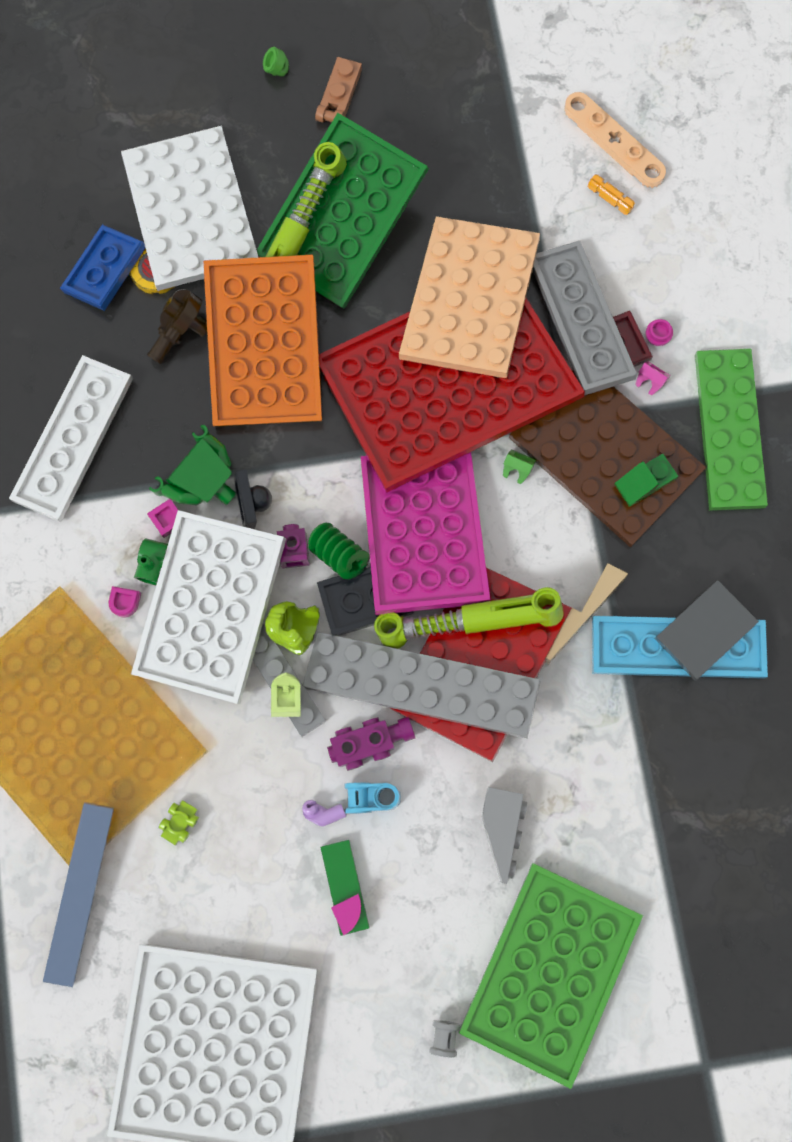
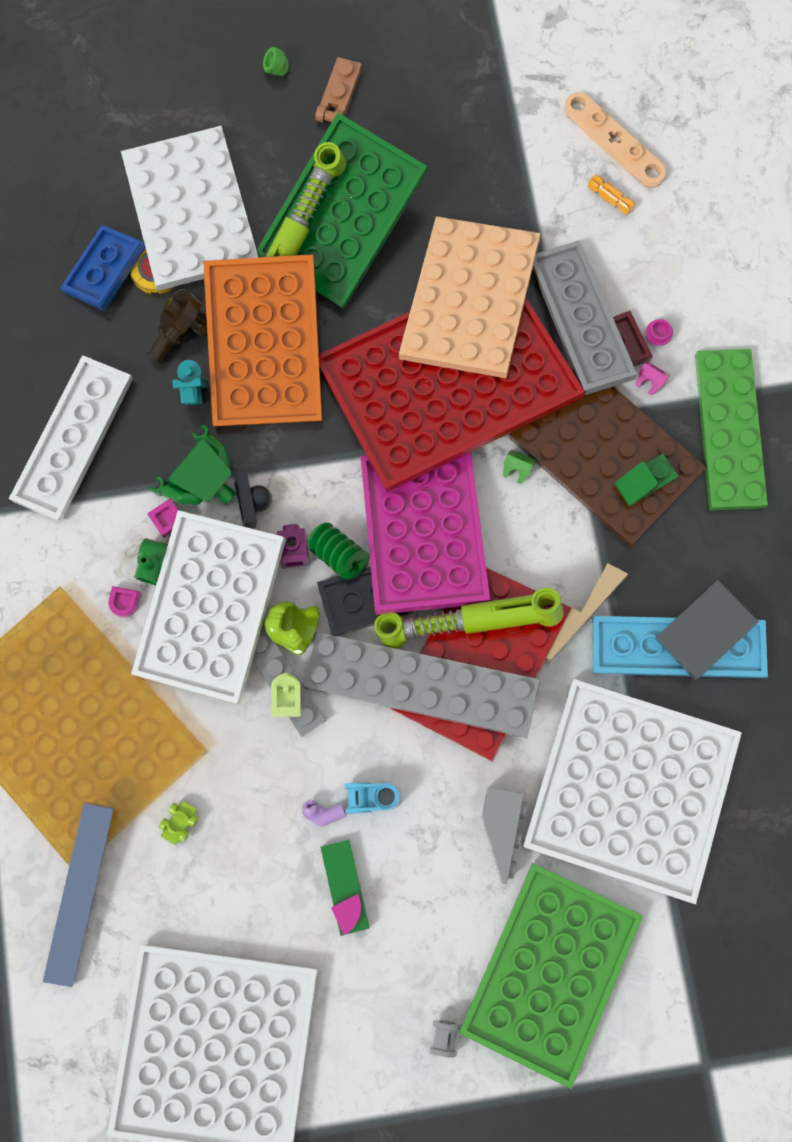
magenta brick [327,717,416,771] -> none
none -> teal hips [172,360,208,405]
none -> white plate [522,679,742,904]

